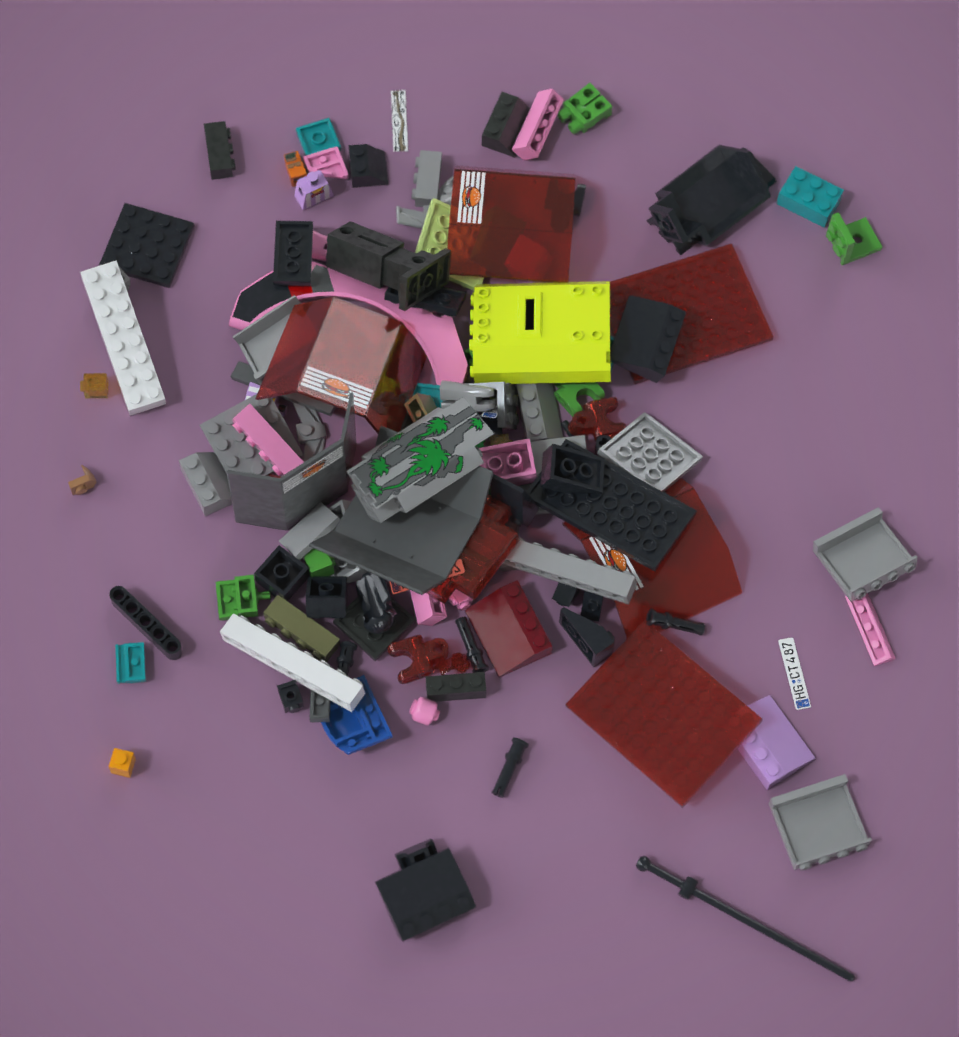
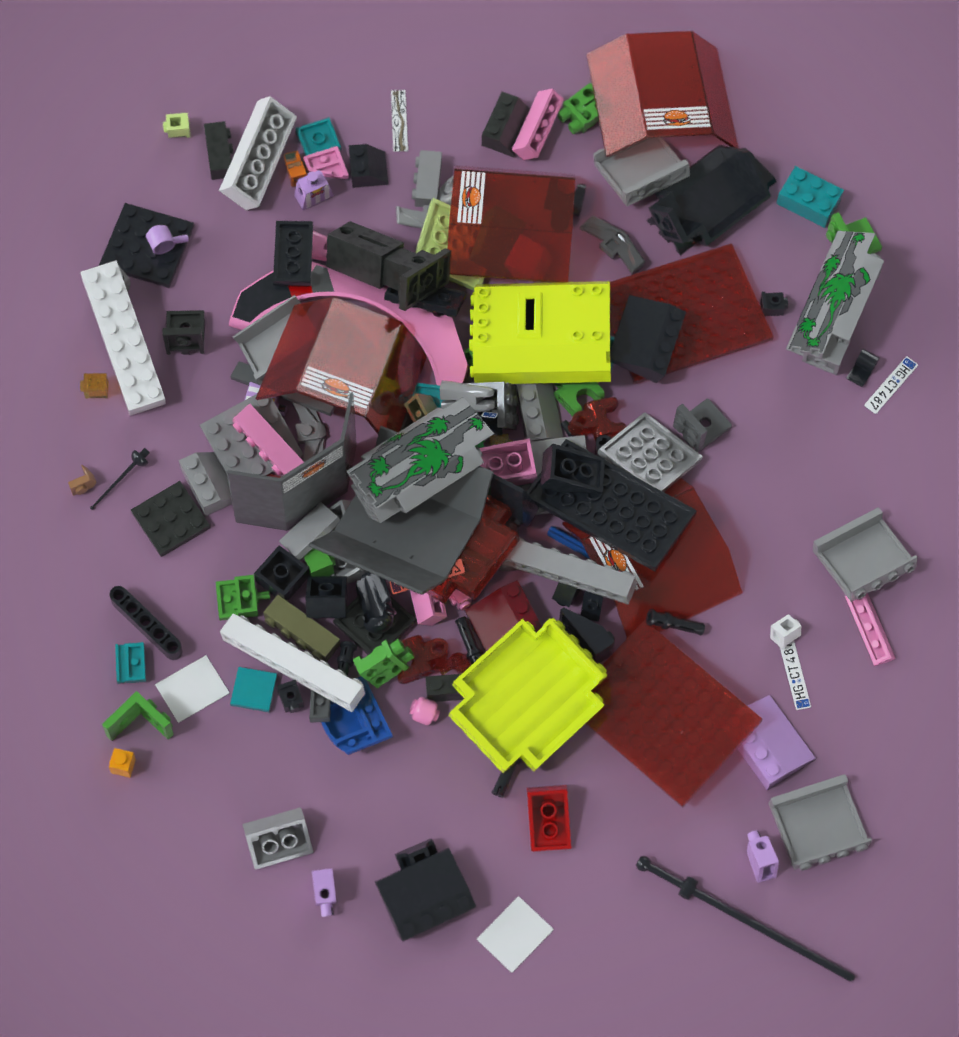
none -> black sword [90,448,150,510]
none -> bright green bracket [102,691,174,741]
none -> pearl dark grey plate [131,481,210,557]
none -> lavender piece [146,225,189,254]
none -> white sticker [155,655,229,723]
none -> yellowish green brick [163,113,190,138]
none -> pearl dark grey bracket [163,310,205,355]
none -> white brick [219,96,297,210]
none -> teal tile [230,667,277,712]
none -> light grey slope [243,807,313,869]
none -> lavender torso [312,868,336,917]
none -> bright green hips [353,639,415,688]
none -> neon yellow panel [449,618,607,773]
none -> white sticker [477,896,554,973]
none -> red slope [527,785,571,852]
none -> blue axle [547,526,599,561]
none -> dark grey plate [580,215,645,276]
none -> clear red piece [586,31,738,157]
none -> light grey panel [593,125,690,206]
none -> dark grey bracket [673,398,732,452]
none -> lavender torso [747,830,779,883]
none -> black brick [760,291,788,316]
none -> white brick [770,614,801,650]
none -> panel [786,231,884,375]
none -> black panel [846,349,880,387]
none -> white sticker [864,356,918,414]

